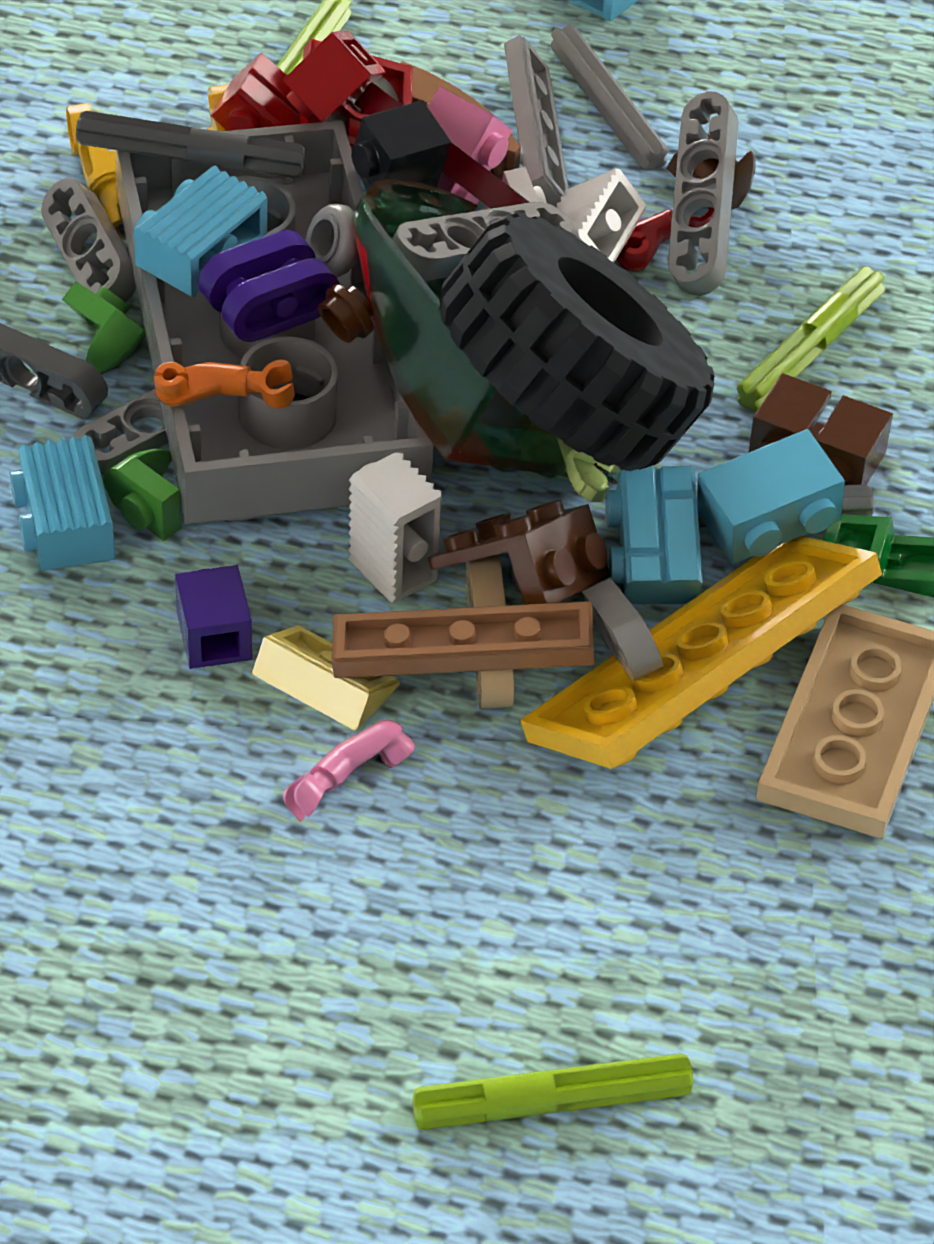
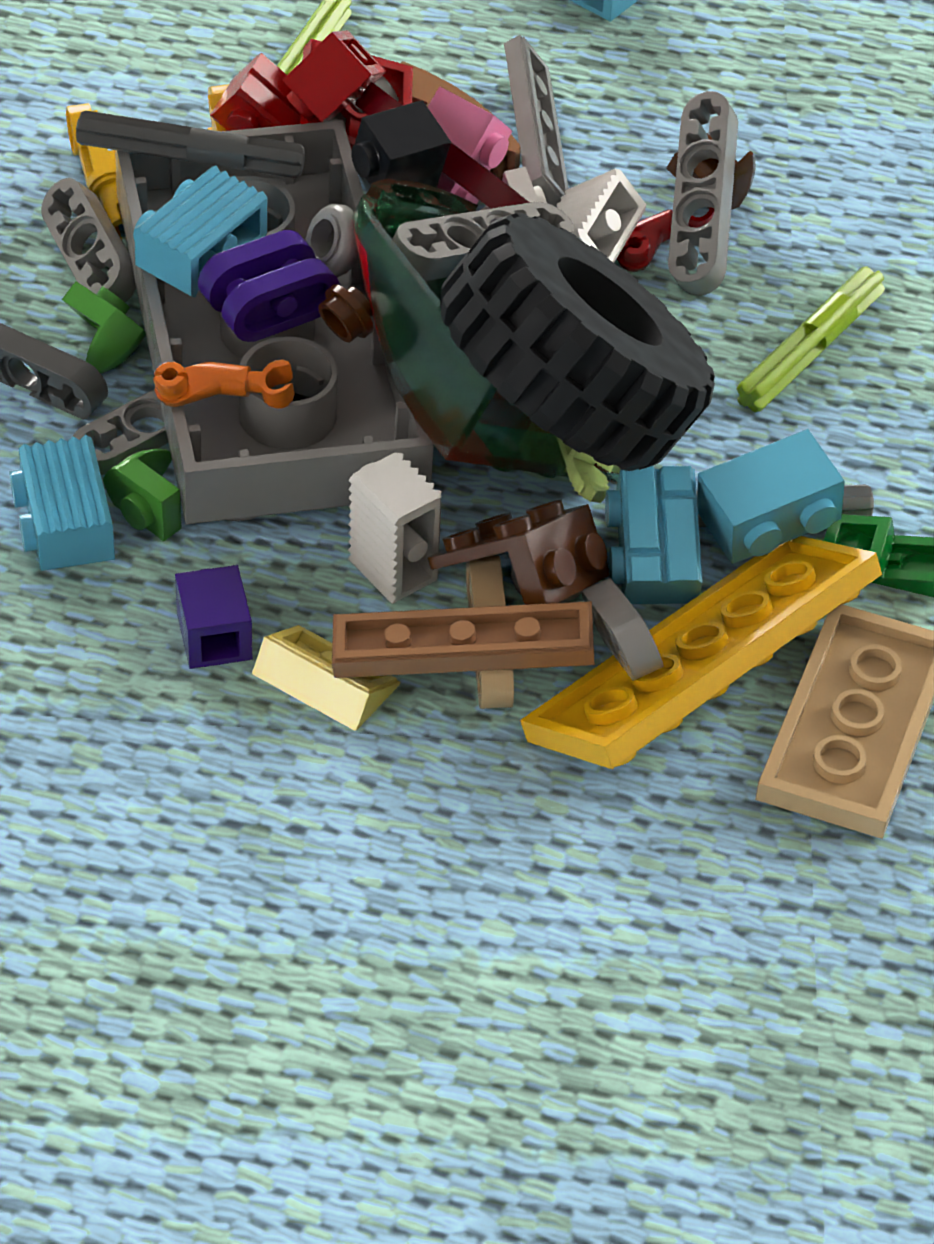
bright pink arm [283,720,415,822] -> none
lime axle [412,1053,693,1130] -> none
light grey axle [551,24,668,170] -> none
reddish brown piece [748,373,893,485] -> none

